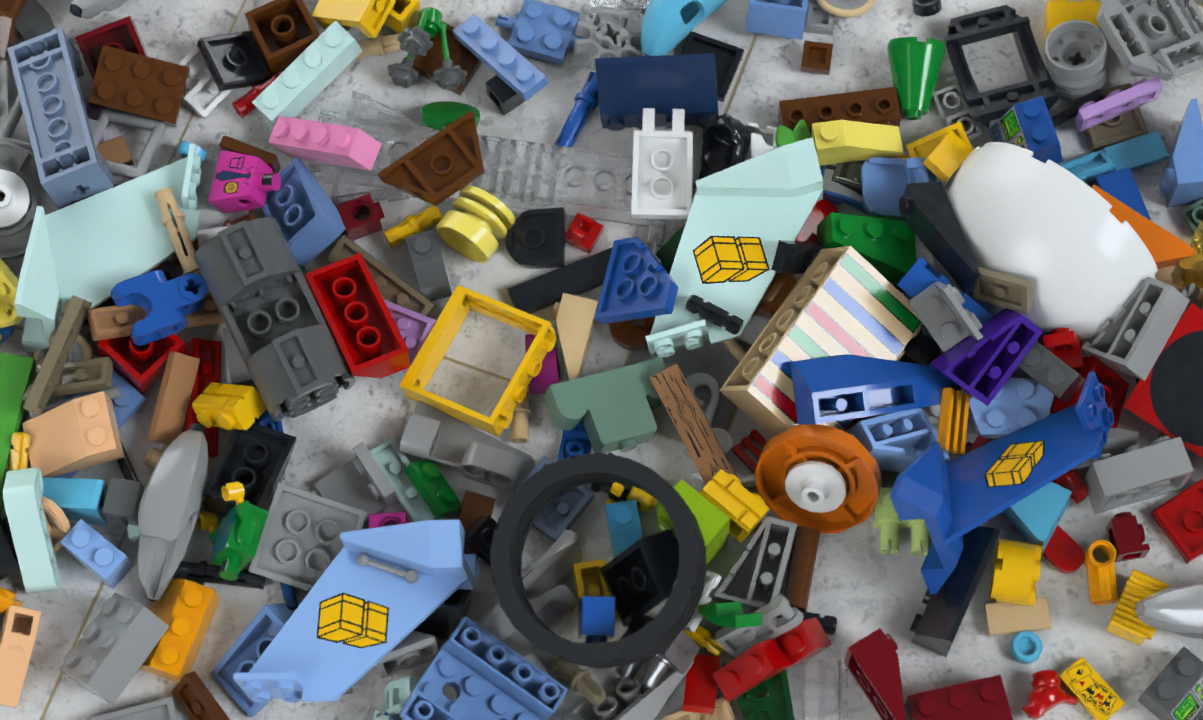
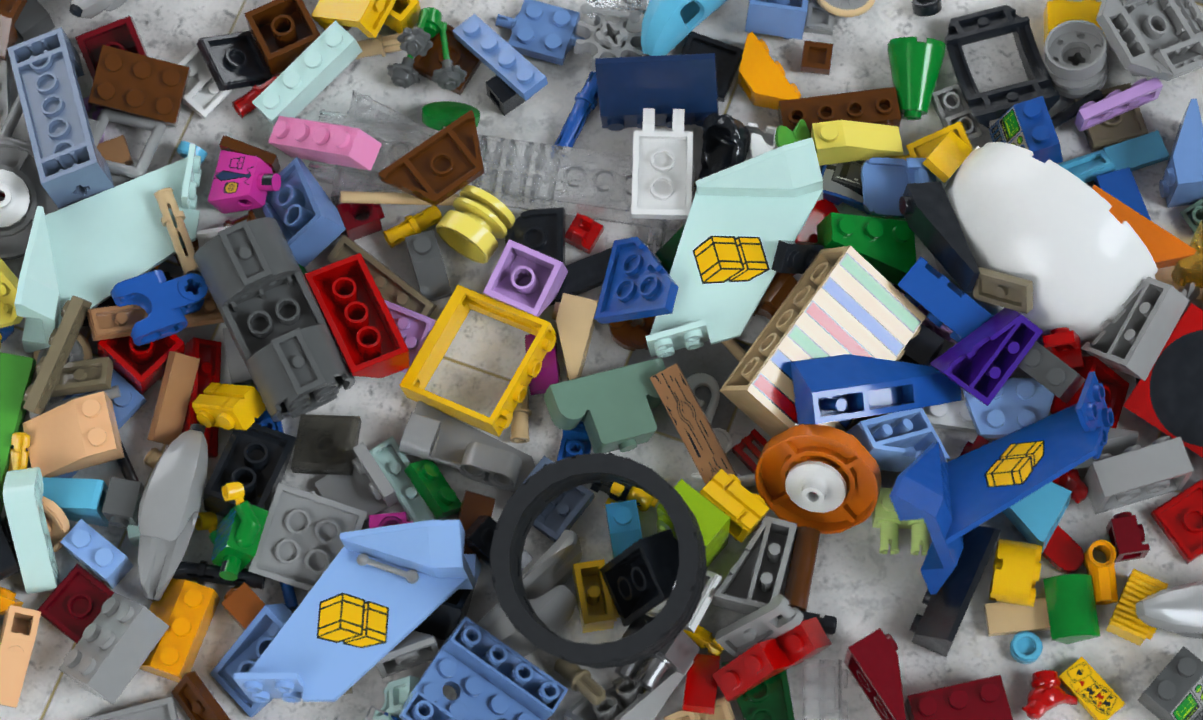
blue brick [578,596,615,644] -> none
black axle [685,295,744,335] -> none
green slope [698,602,763,628] -> none
light grey bracket [907,280,983,353] -> none
light orange tile [937,387,970,455] -> none
none -> dark red plate [37,563,115,644]
none -> dark orange brick [221,582,266,631]
none -> clear smoke plate [291,414,362,475]
none -> tan bar [339,191,459,206]
none -> lavender slope [483,239,568,317]
none -> light orange slope [738,31,801,110]
none -> green brick [1043,574,1100,644]

